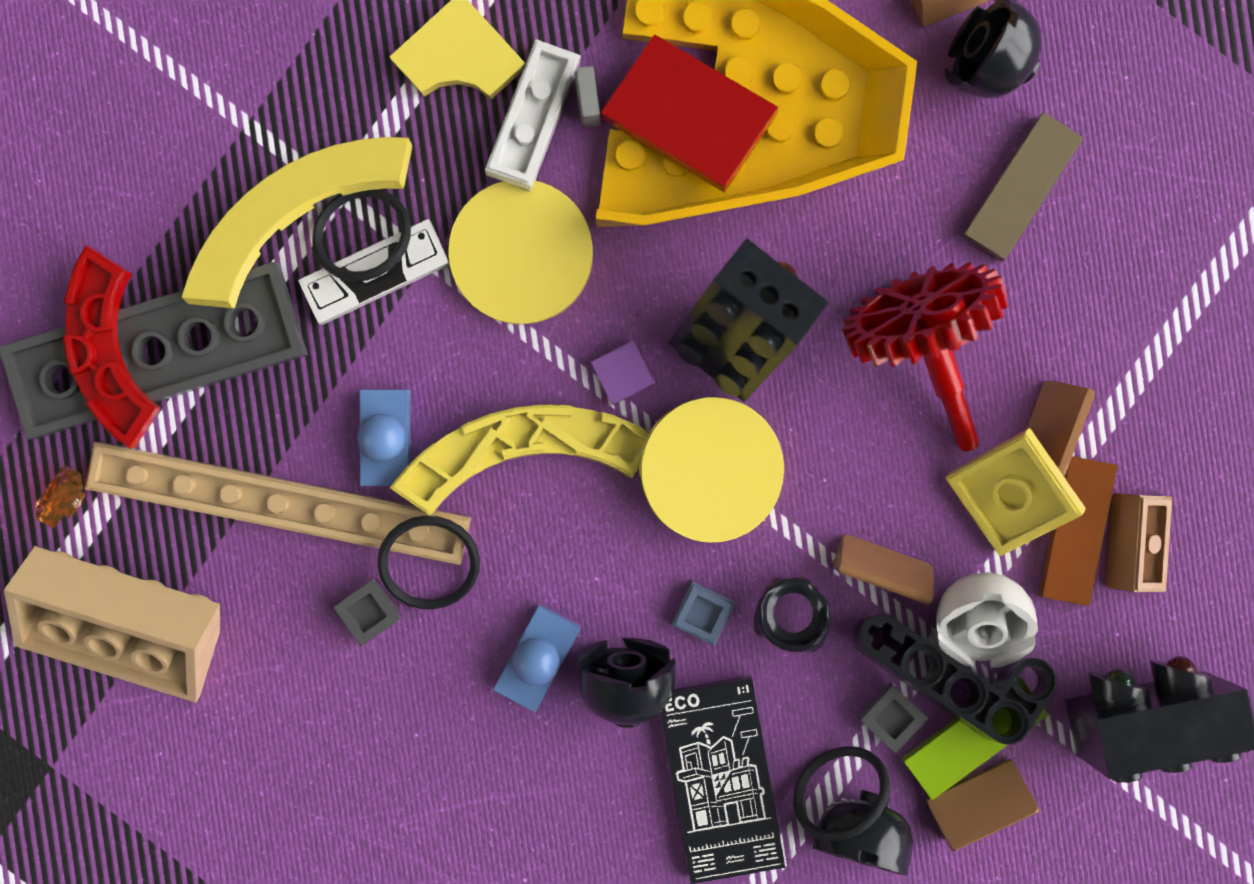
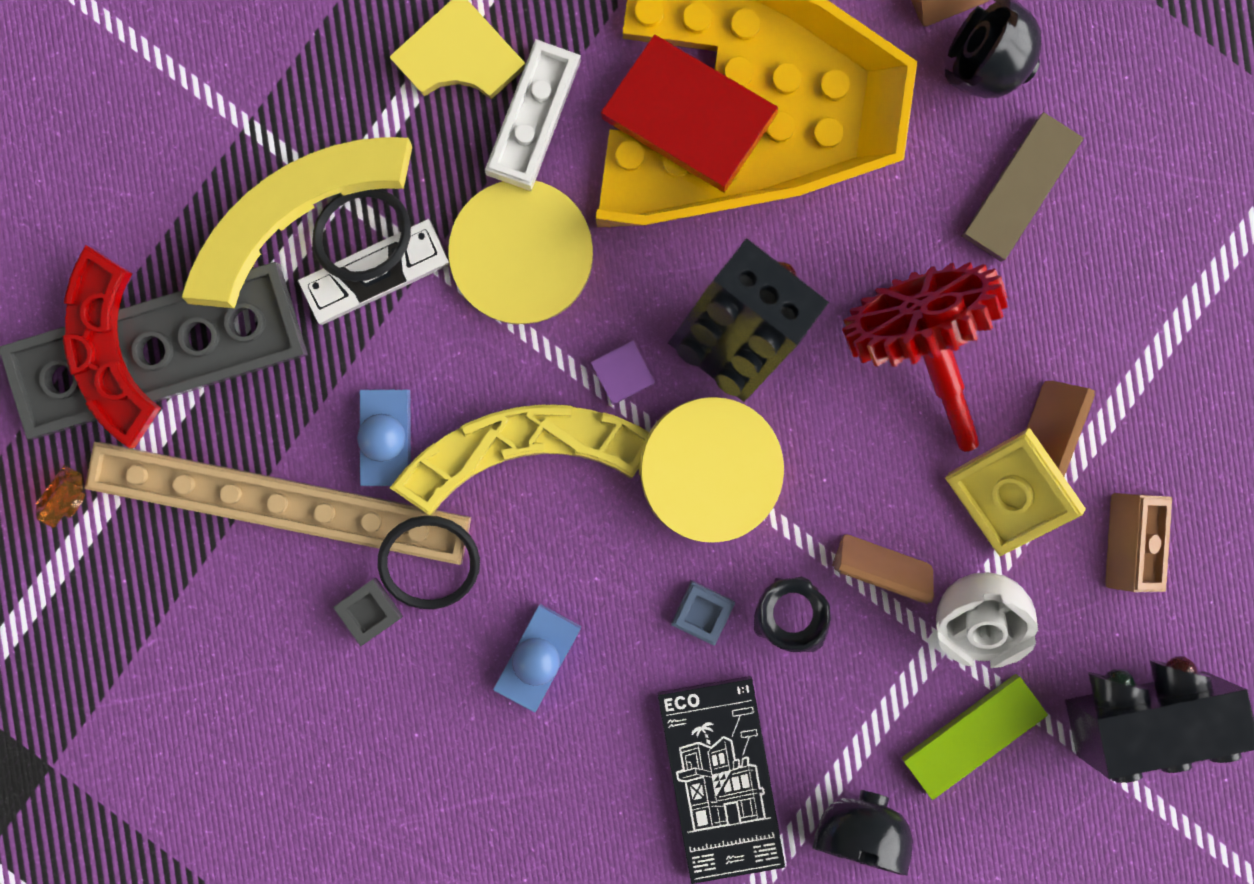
tan slope [4,546,220,703] -> none
light grey tile [574,66,601,128] -> none
black cylinder [578,638,675,728] -> none
black tyre [793,746,890,841] -> none
black beam [853,615,1057,745] -> none
dark grey plate [857,682,929,754] -> none
medium nougat slope [925,759,1040,851] -> none
dark orange tile [1038,456,1118,607] -> none

